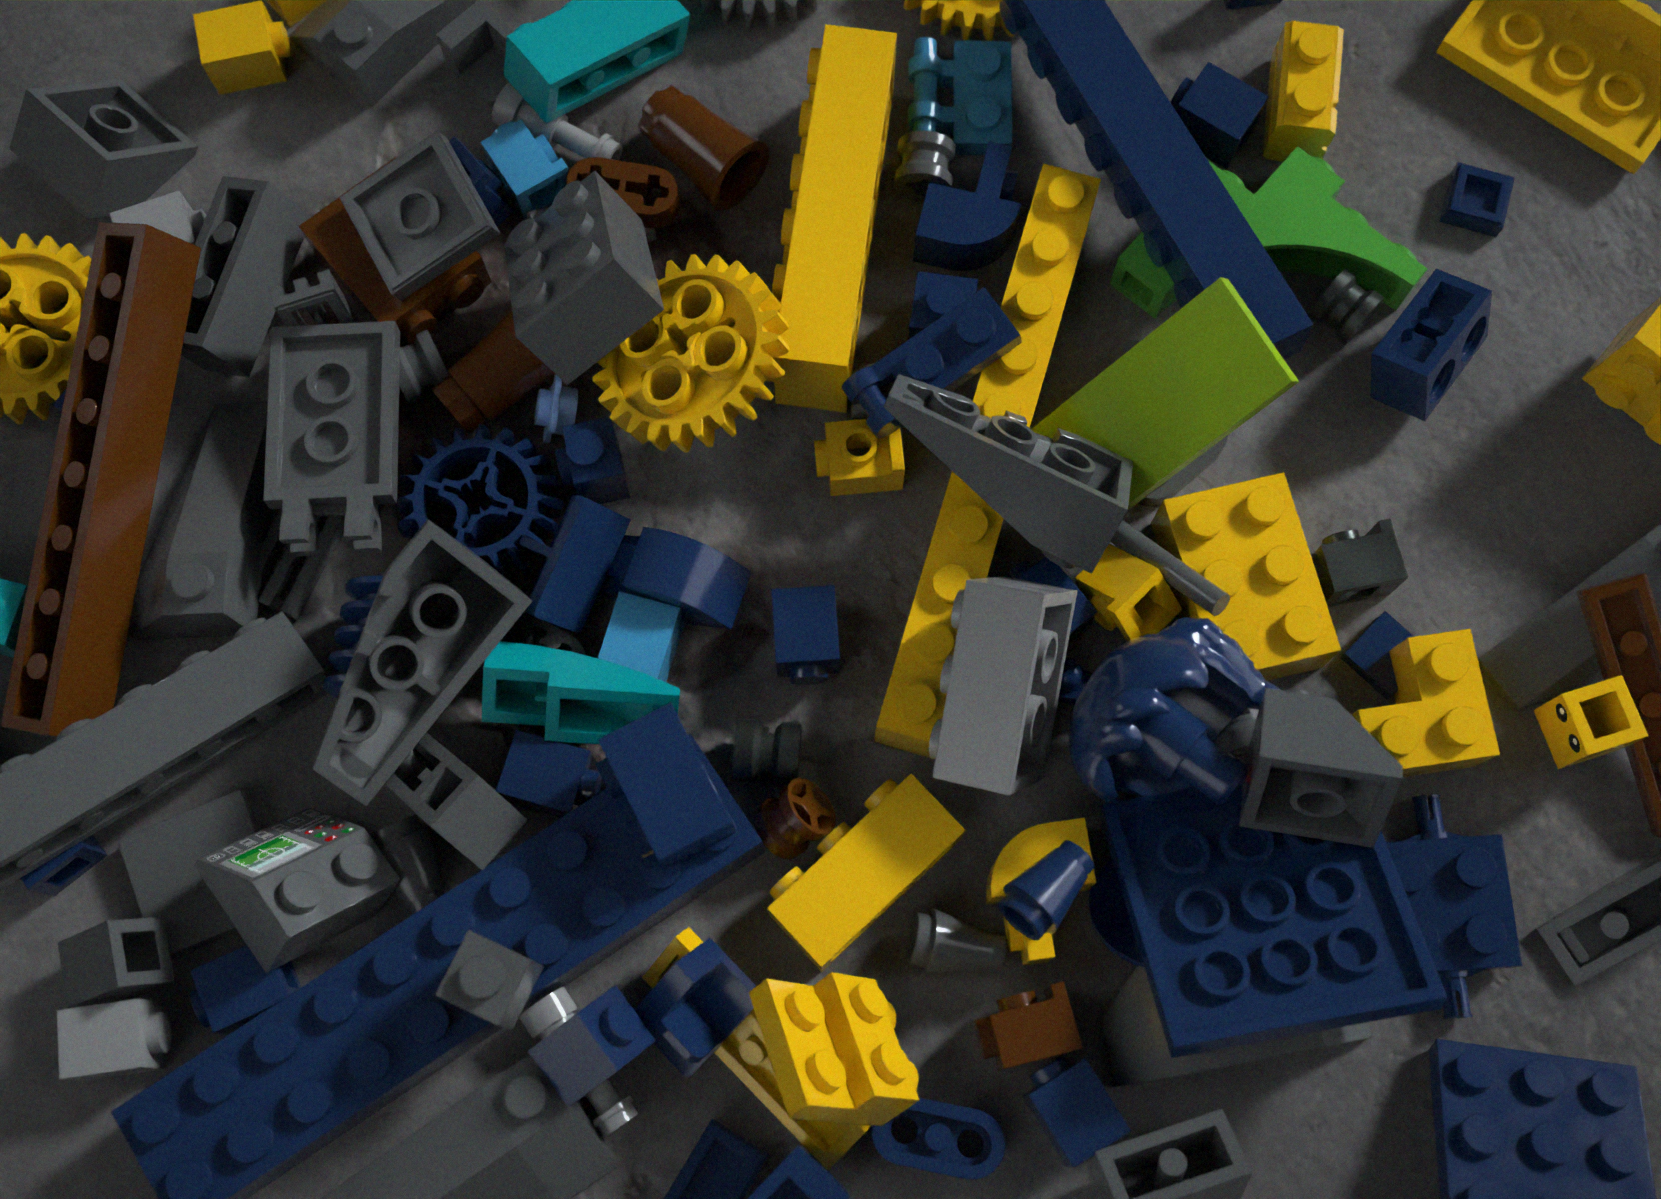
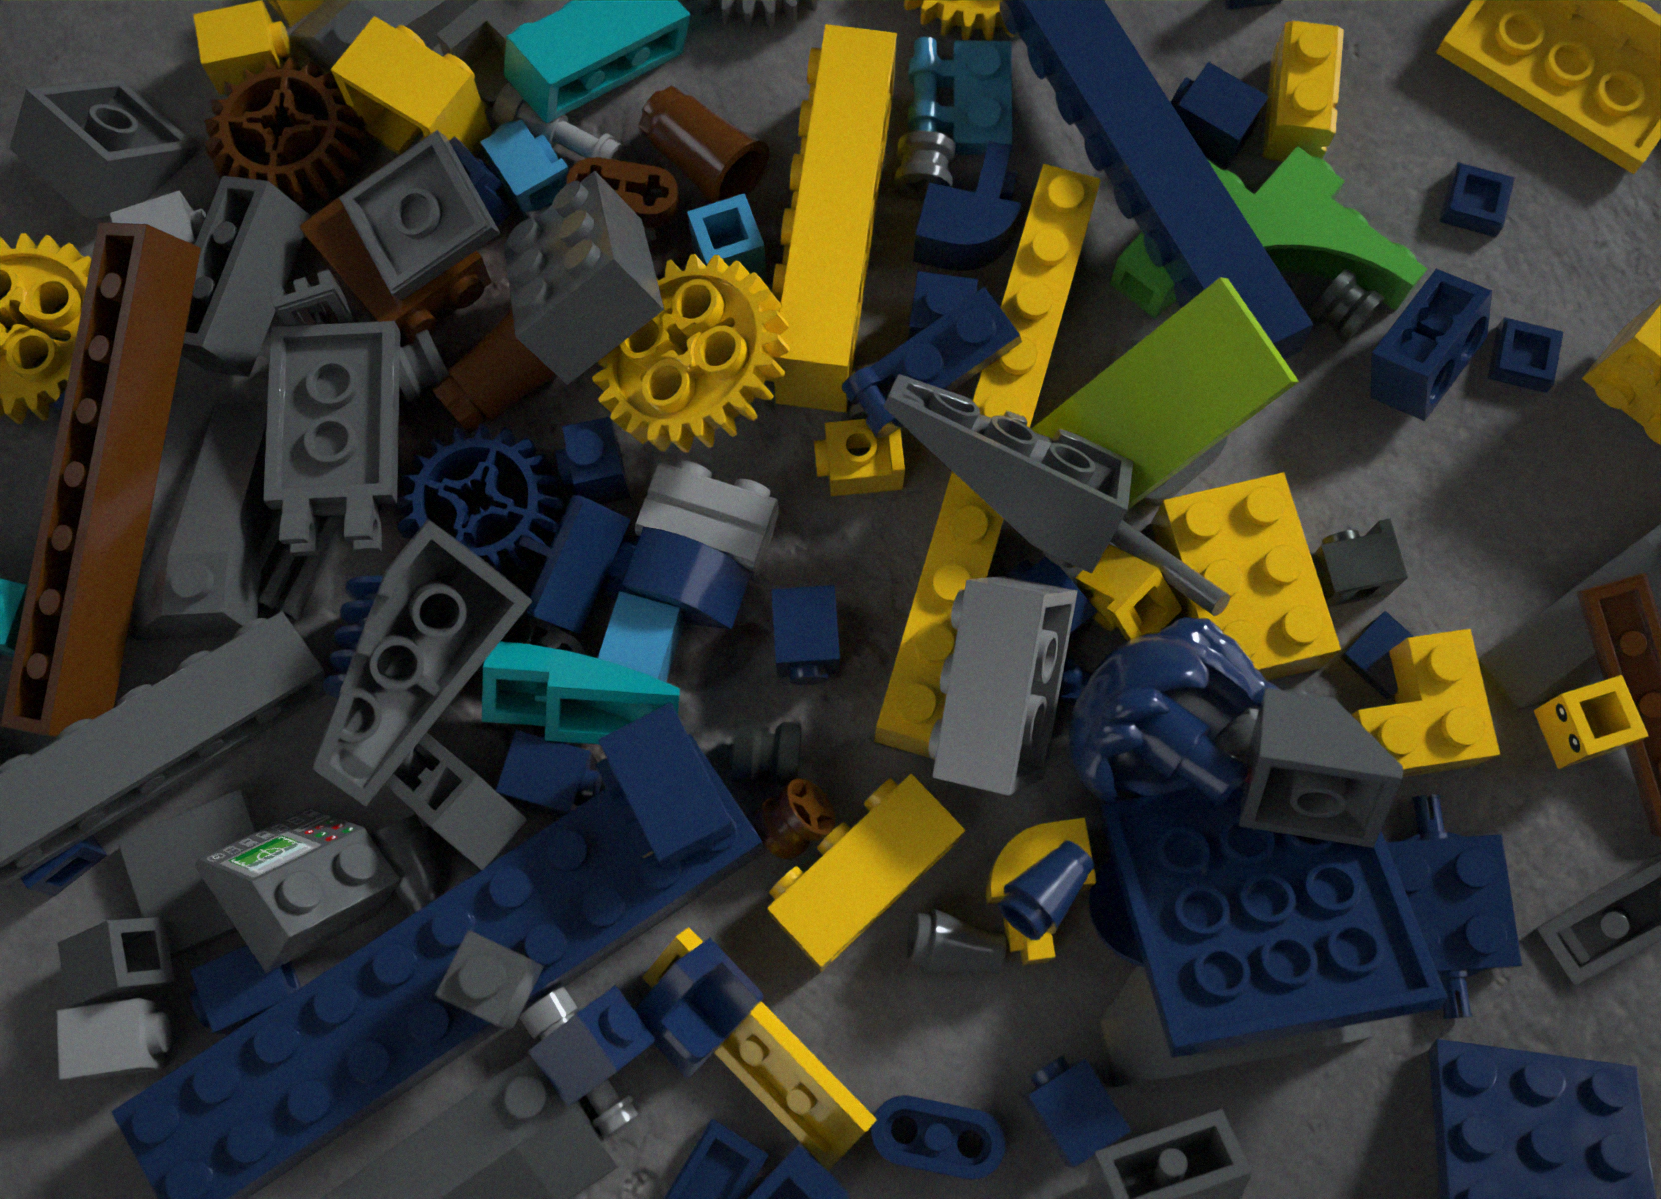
light blue plate [534,375,578,443] -> none
yellow plate [749,972,919,1126] -> none
reddish brown brick [974,981,1082,1071] -> none
none -> reddish brown gear [204,56,367,212]
none -> yellow piece [331,16,492,158]
none -> light grey brick [635,460,779,581]
none -> dark azure brick [687,193,767,279]
none -> dark blue tile [1487,317,1564,393]

